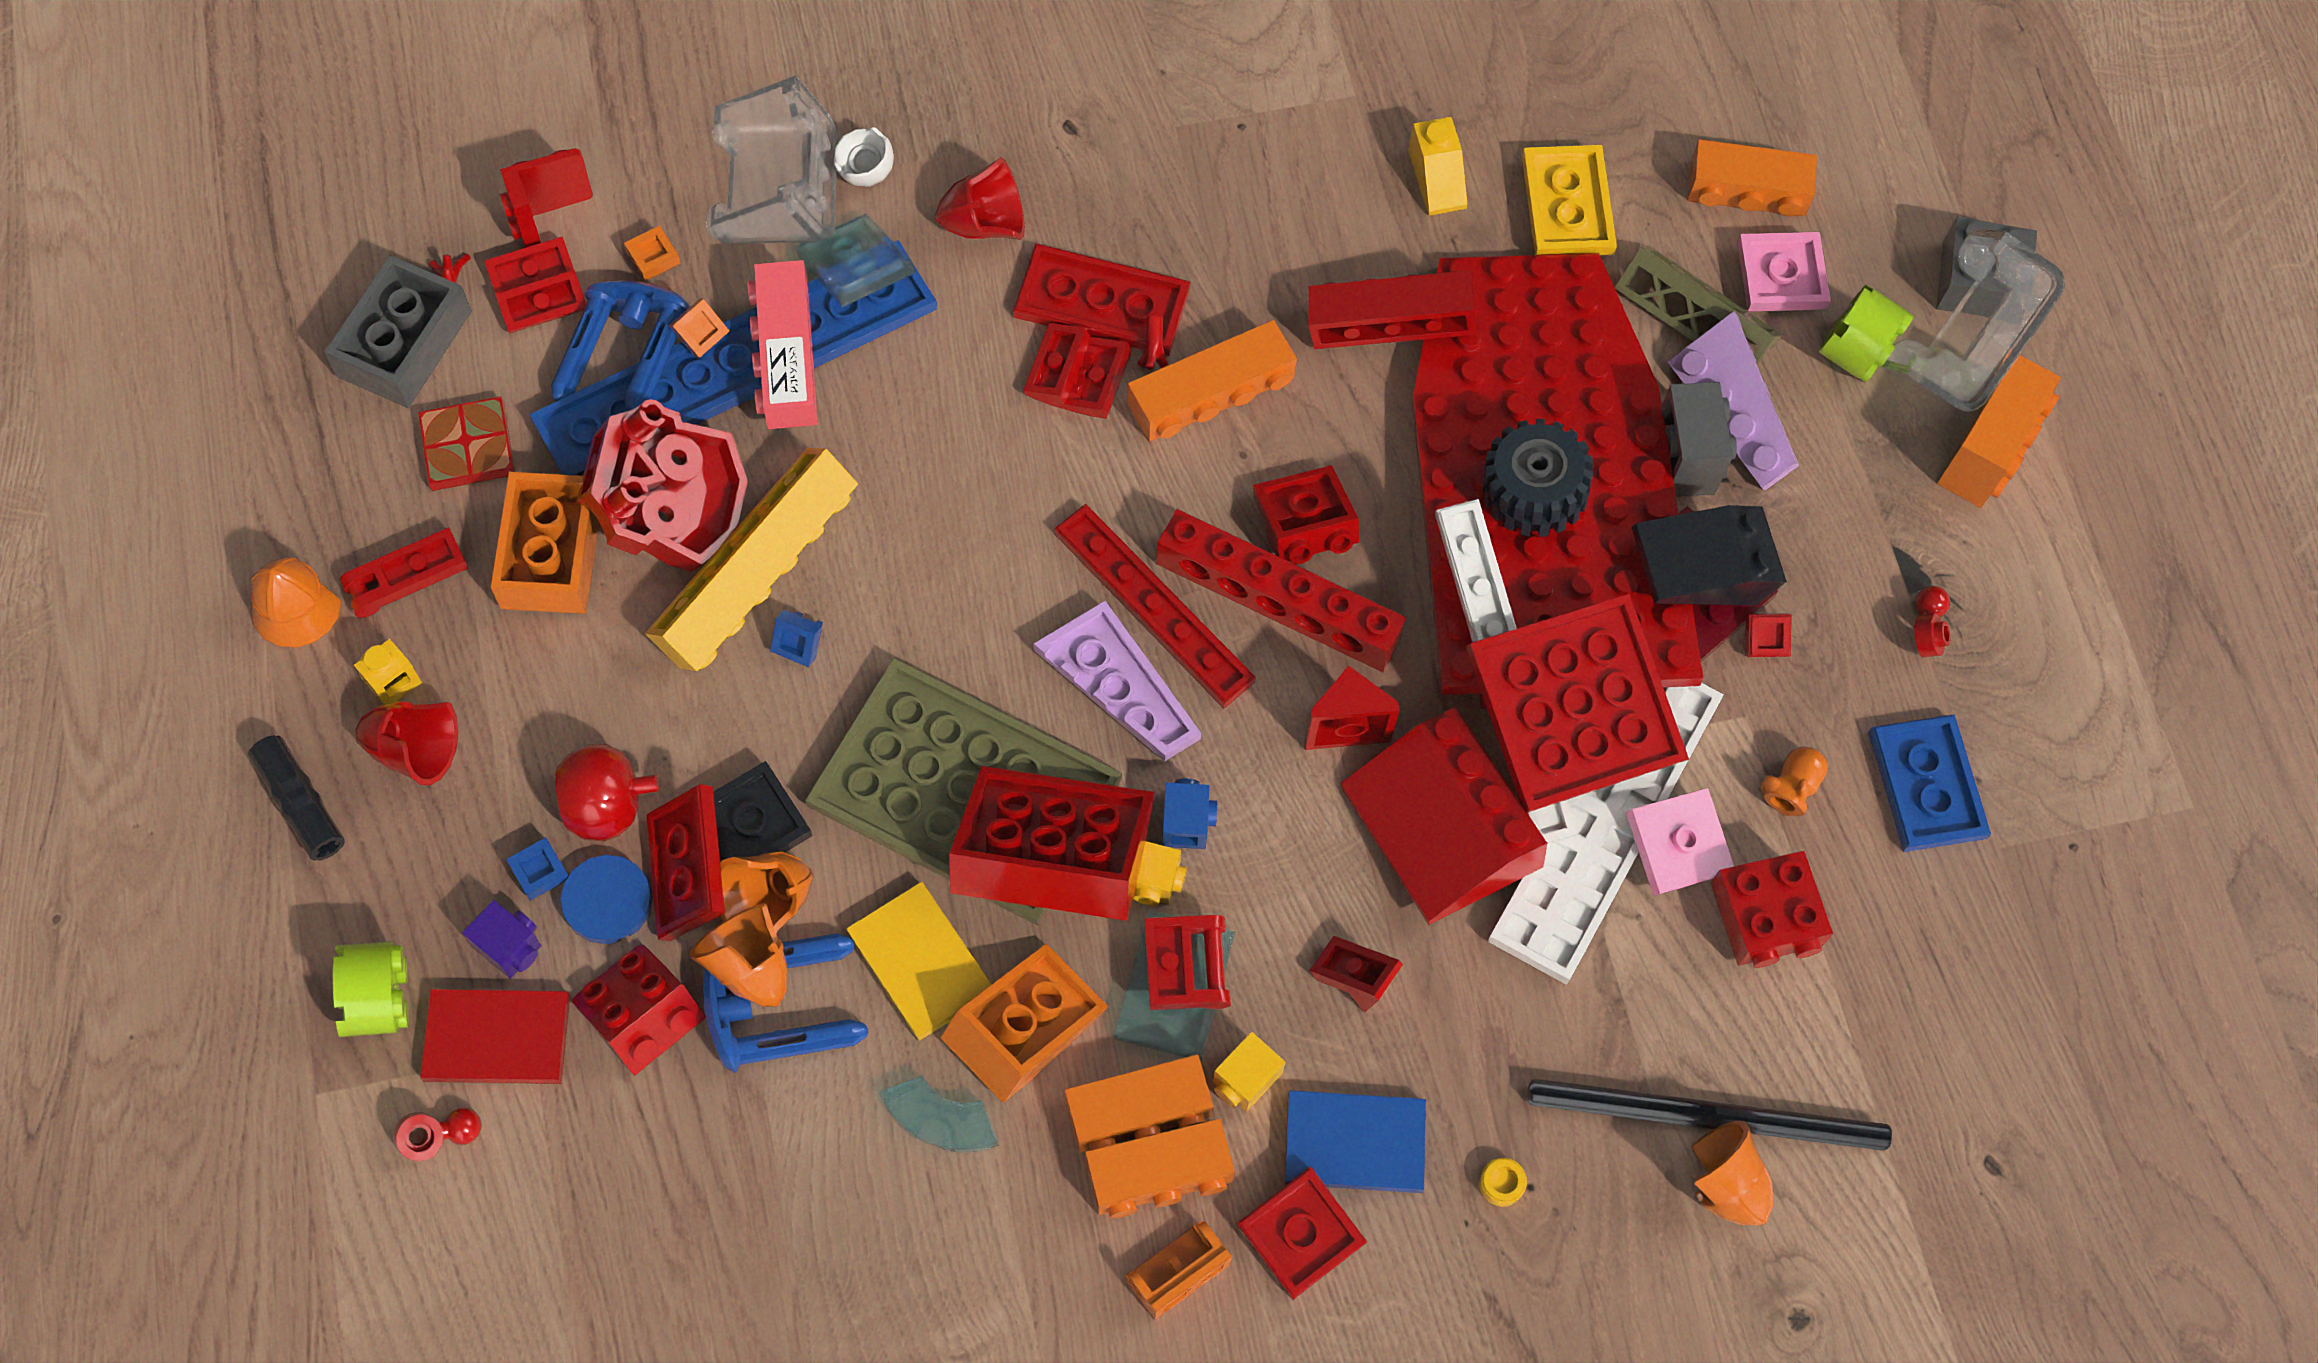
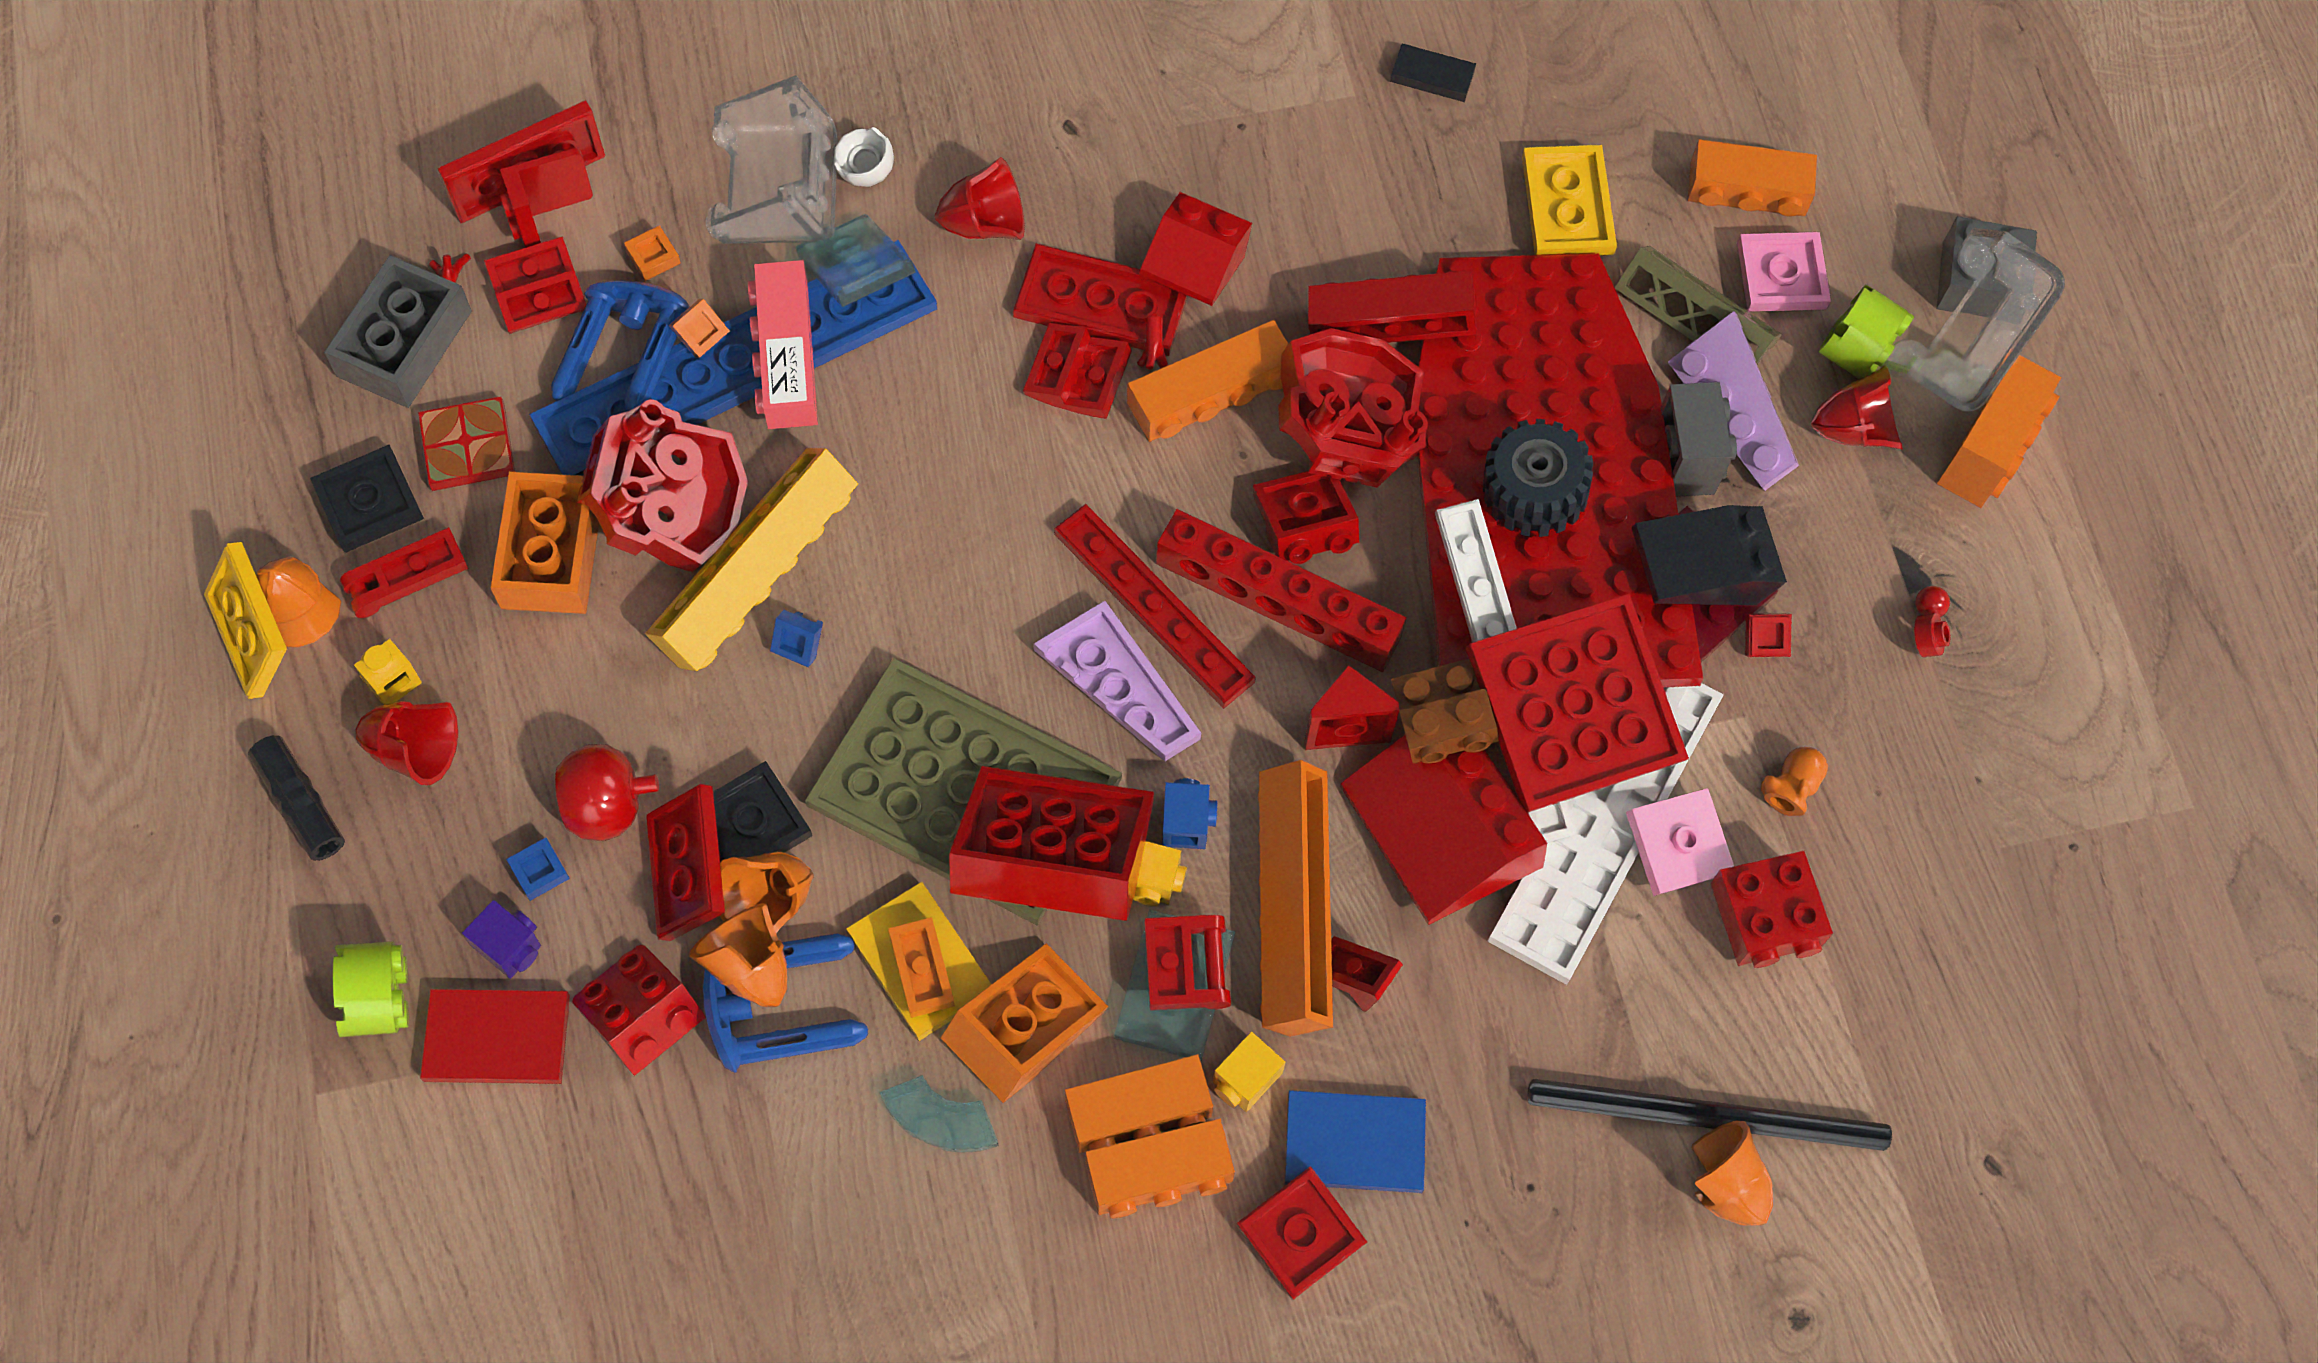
plate [393,1108,482,1161] -> none
blue tile [560,855,653,944] -> none
orange hinge [1125,1221,1232,1320] -> none
yellow slope [1408,117,1467,216] -> none
yellow tile [1479,1158,1527,1207] -> none
blue tile [1868,714,1991,852] -> none
none -> yellow tile [204,542,287,699]
none -> black plate [310,444,424,553]
none -> red tile [437,100,605,223]
none -> orange plate [888,917,955,1018]
none -> red slope [1139,192,1253,306]
none -> orange brick [1258,760,1333,1037]
none -> red brick [1278,328,1428,488]
none -> black tile [1390,43,1476,102]
none -> dark orange plate [1391,659,1499,763]
none -> red helmet [1811,365,1903,449]

